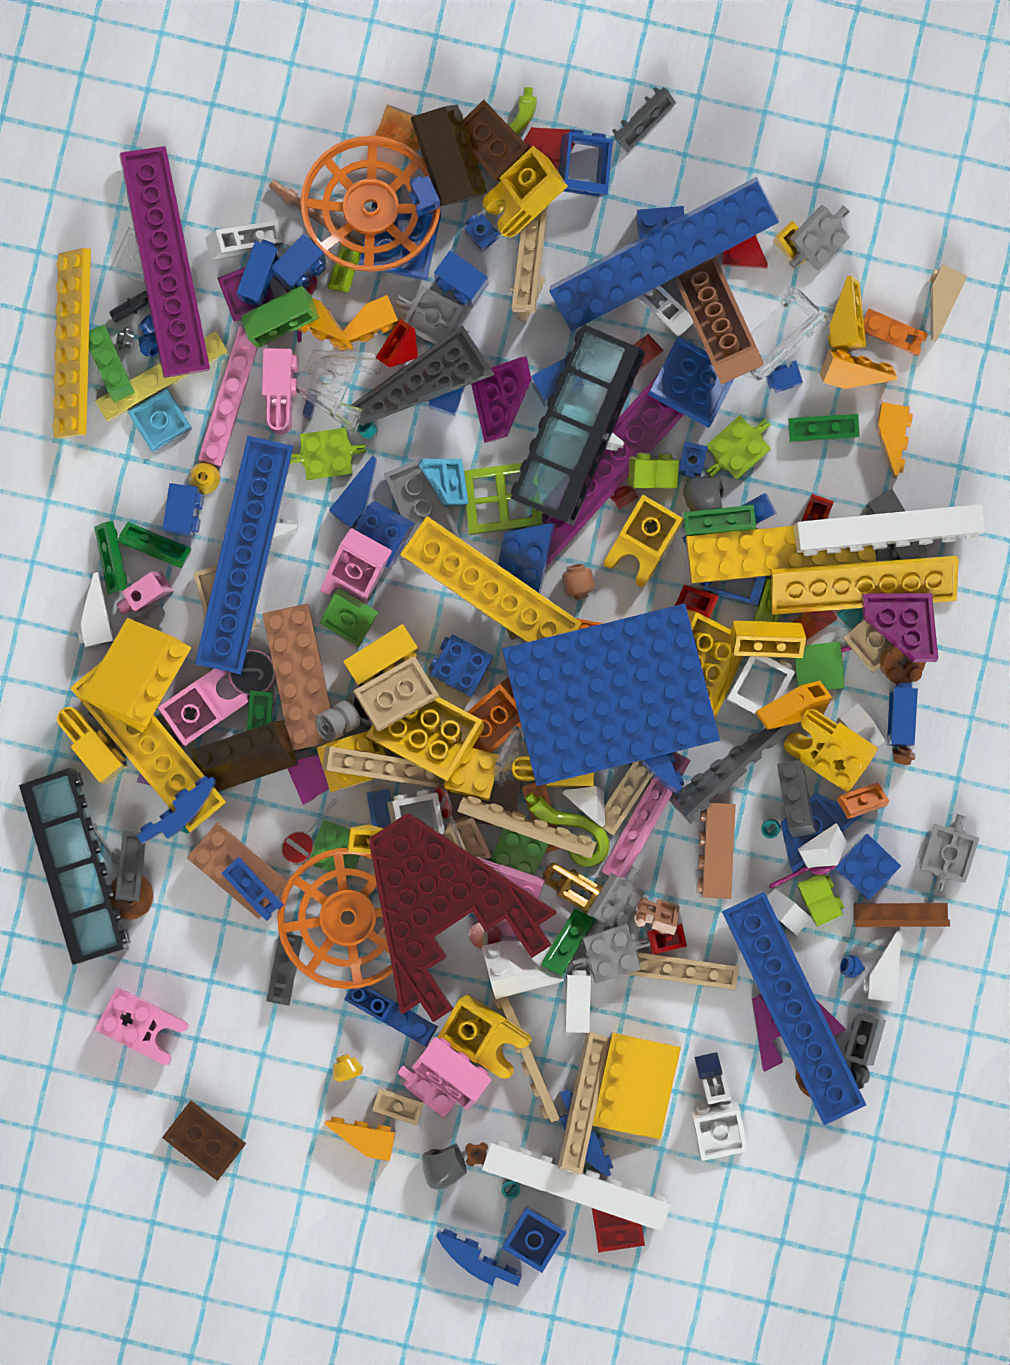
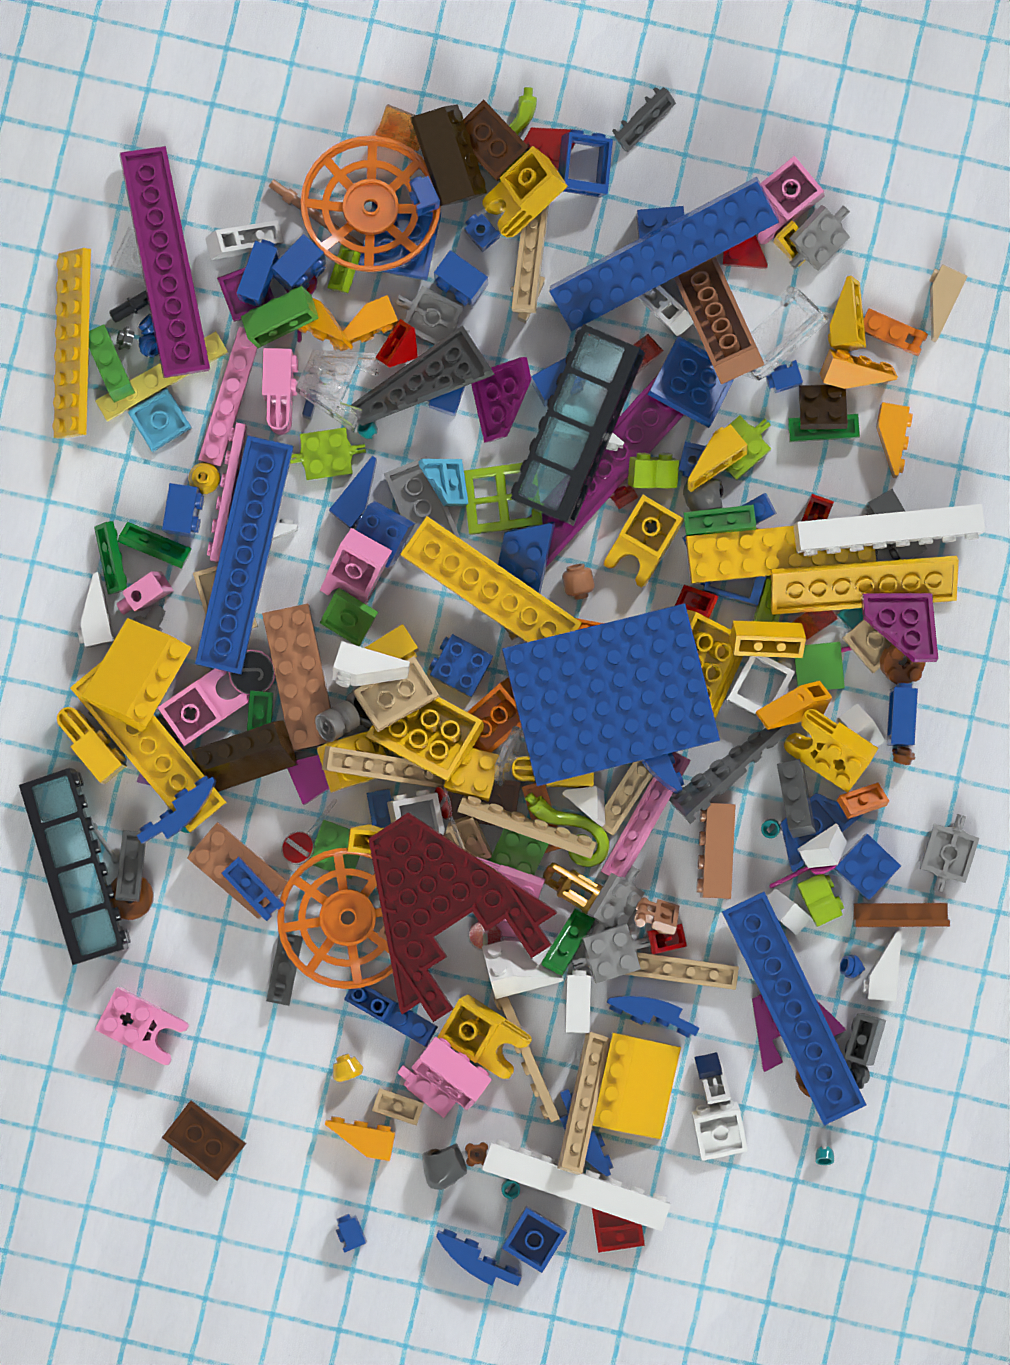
none -> bright pink plate [207,422,247,563]
none -> white slope [332,641,410,687]
none -> blue brick [336,1214,367,1253]
none -> blue slope [607,996,700,1038]
none -> yellow slope [688,424,747,492]
none -> bright pink brick [757,156,825,245]
none -> dark brown plate [799,385,848,430]
none -> teal hinge [815,1146,834,1165]

